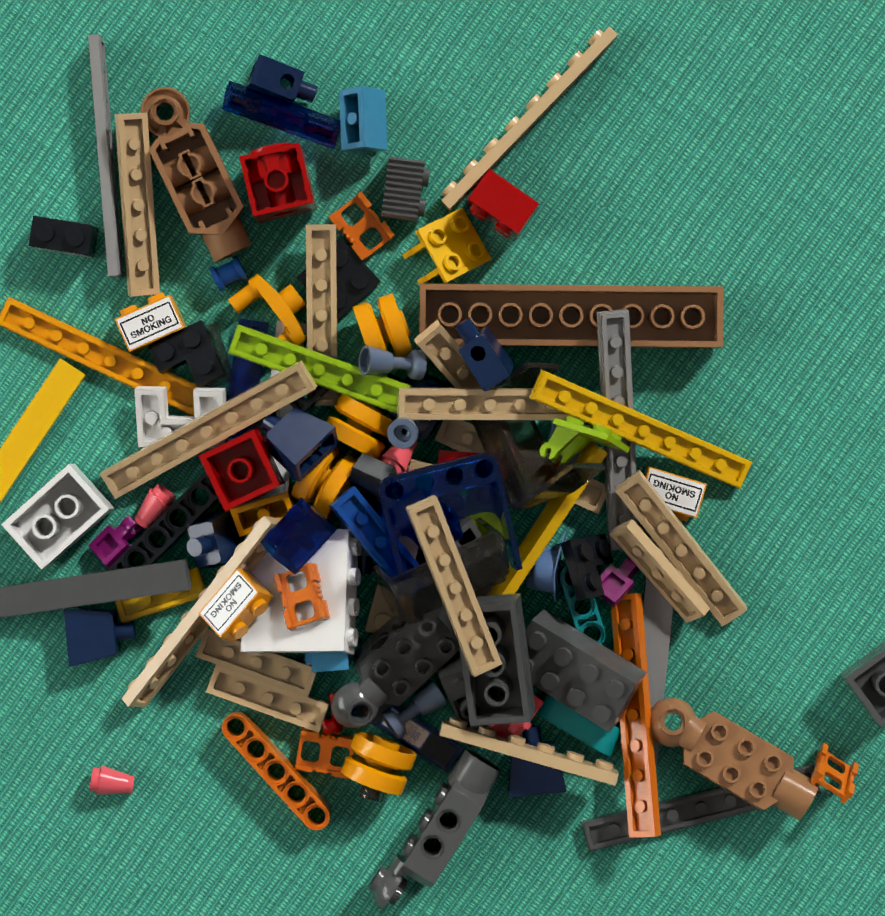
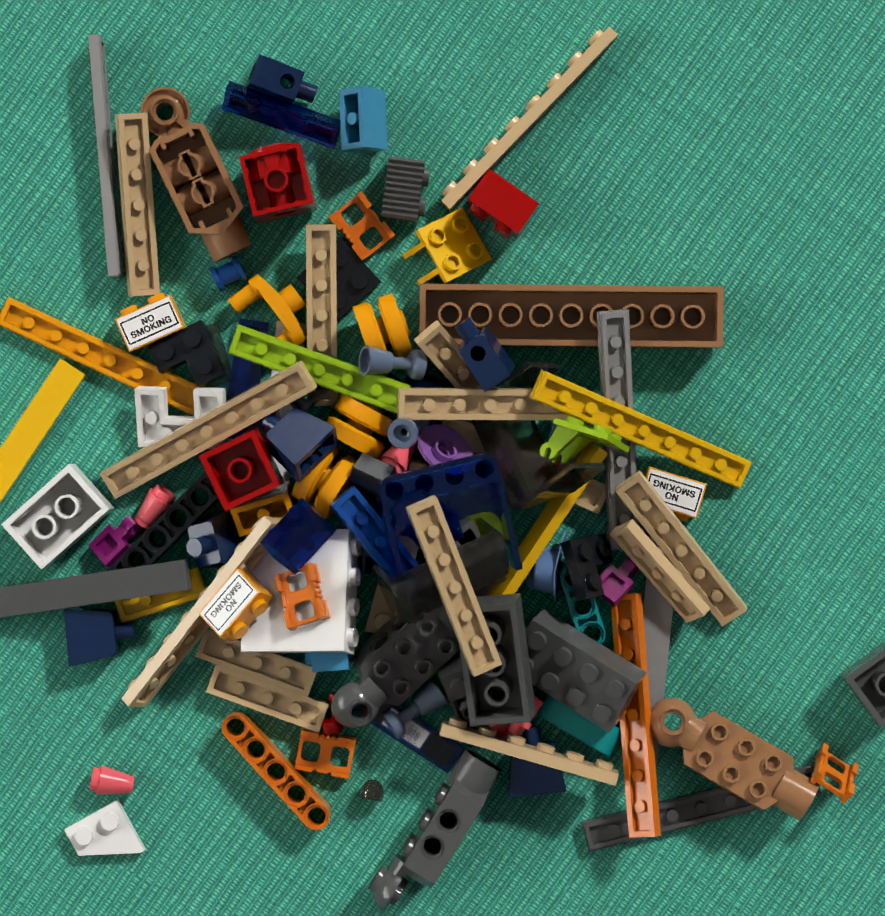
black brick [28,216,99,258] -> none
light orange wheel [341,731,417,795] -> none
none -> white wing [64,799,146,856]
none -> medium lavender dish [417,424,473,475]

